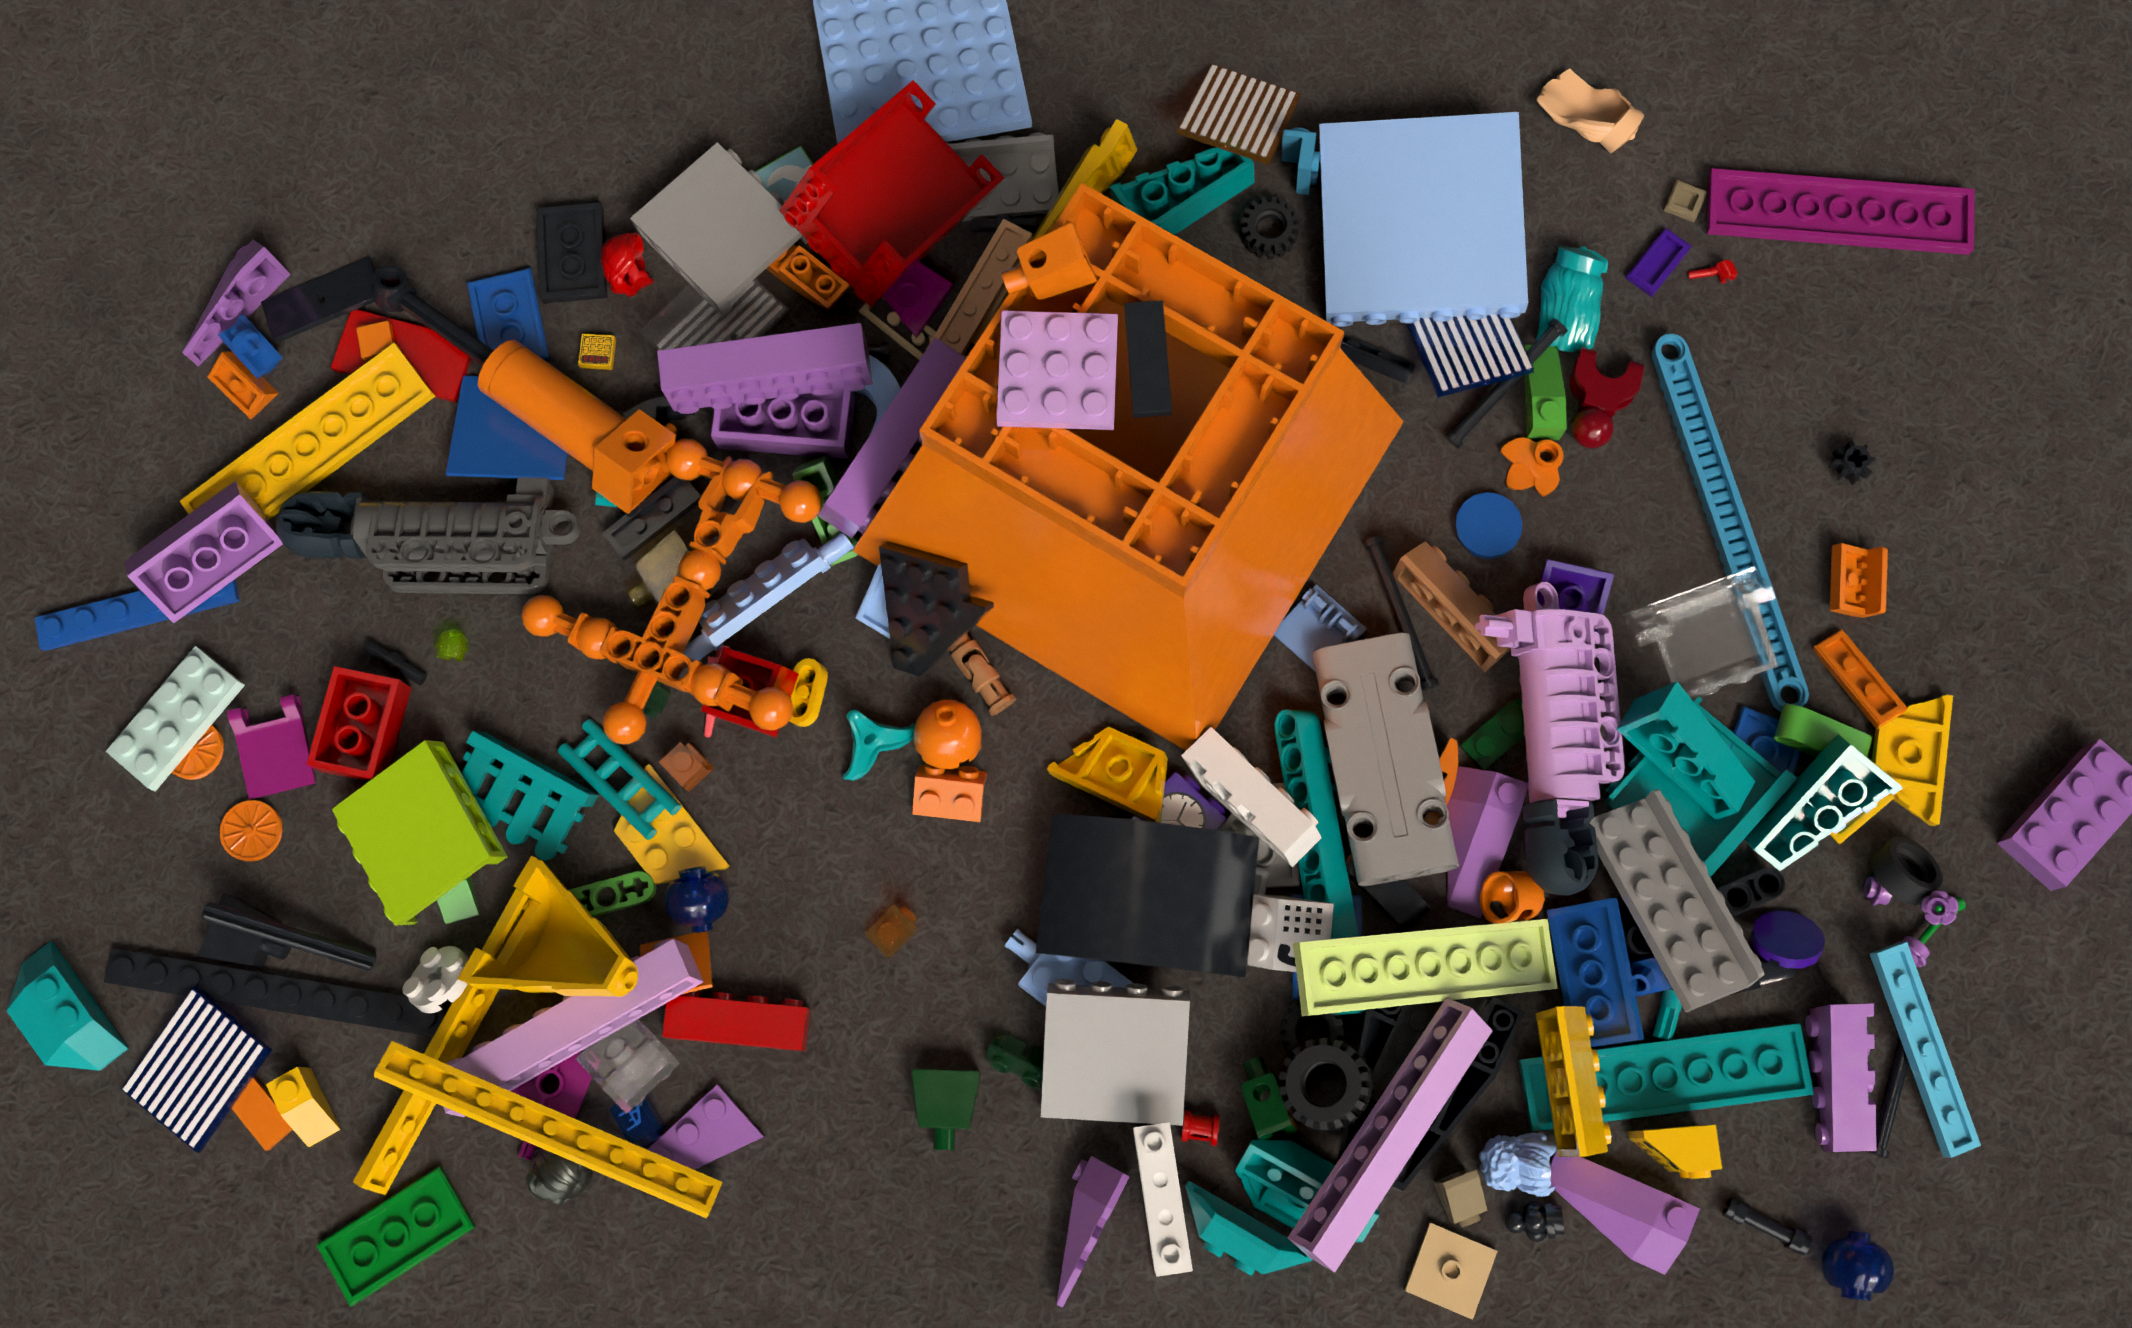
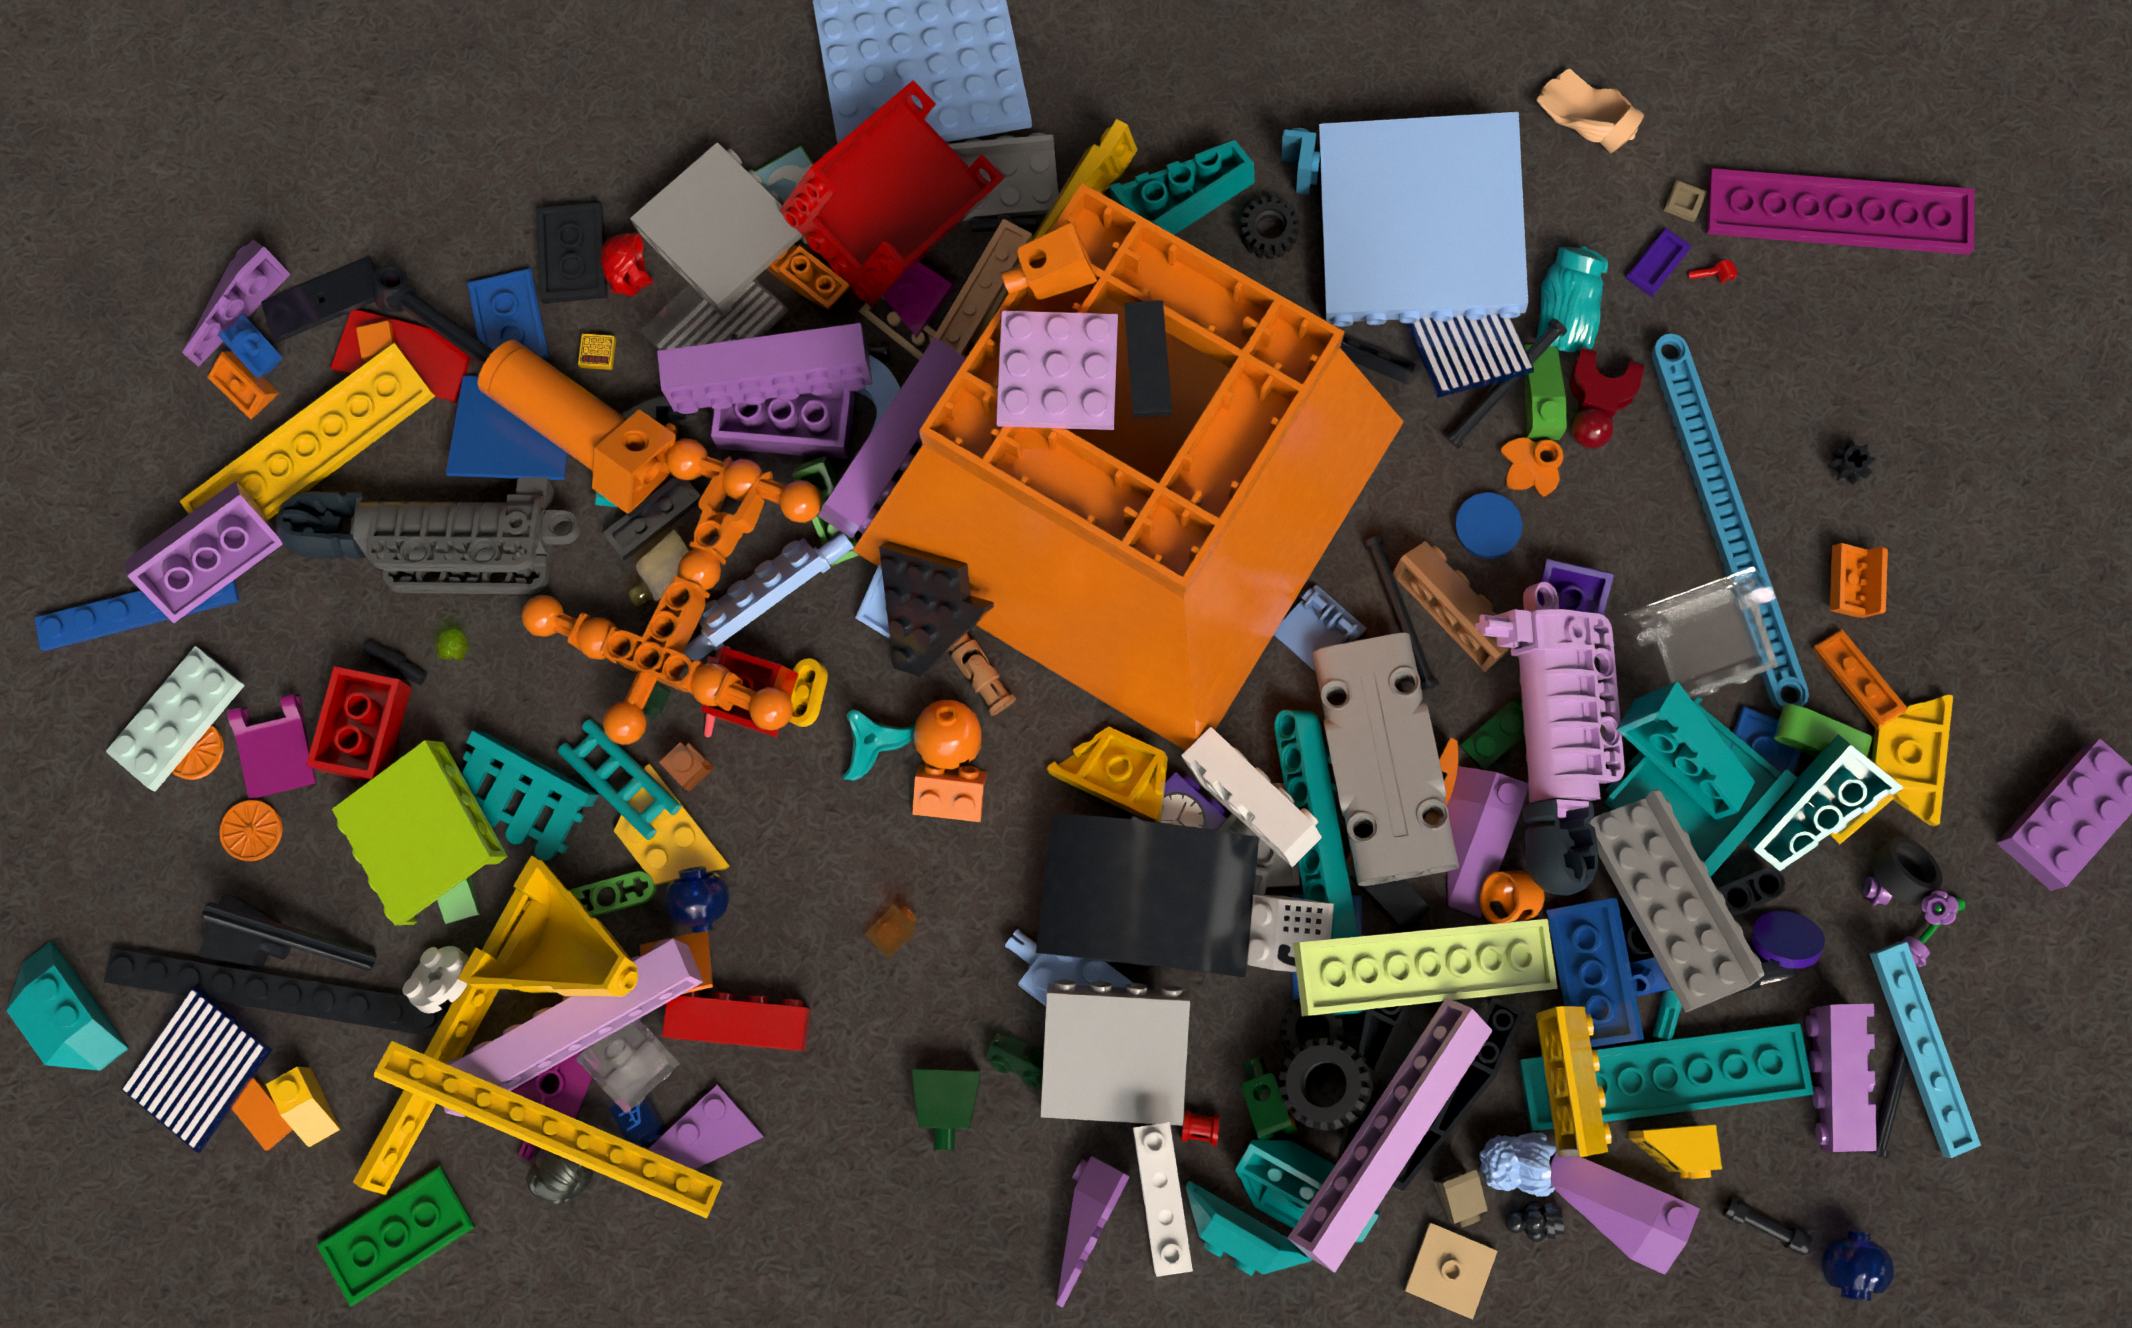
piece [1177,64,1301,165] -> none

